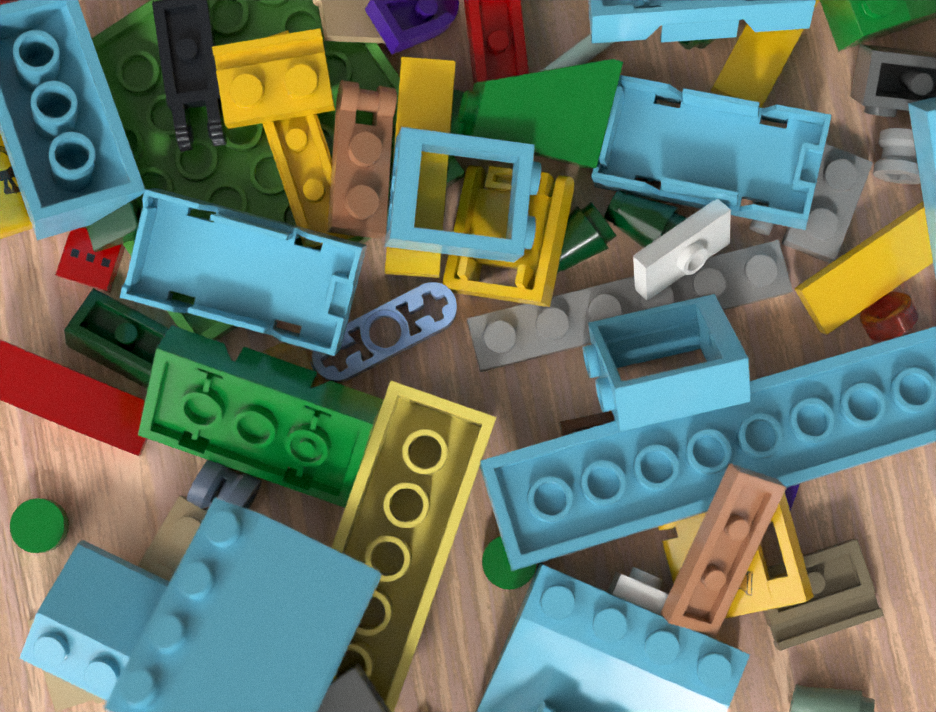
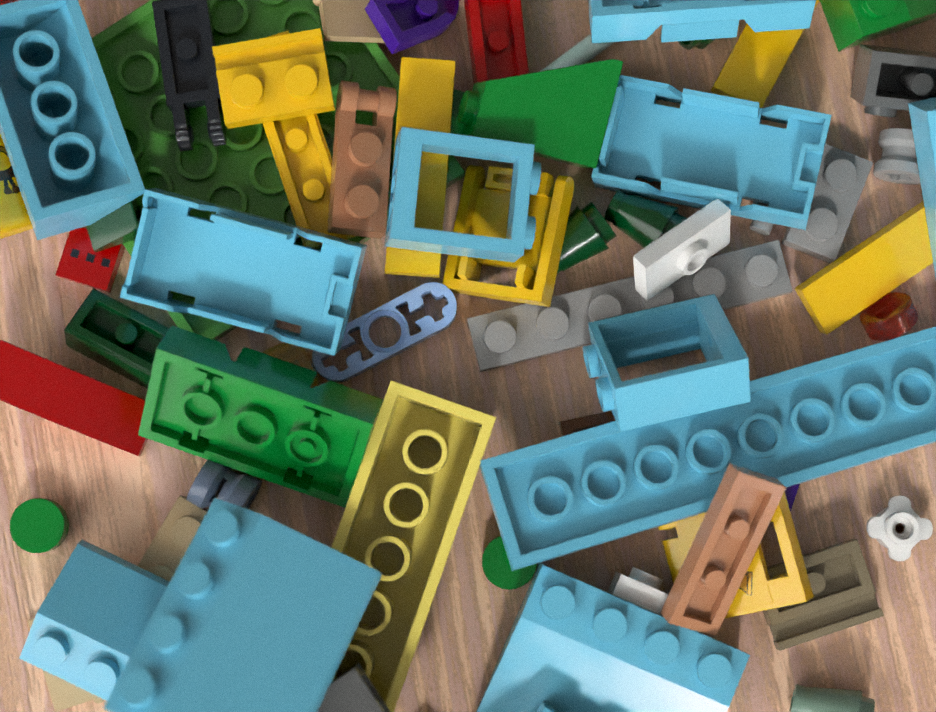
none -> white plate [866,496,933,561]

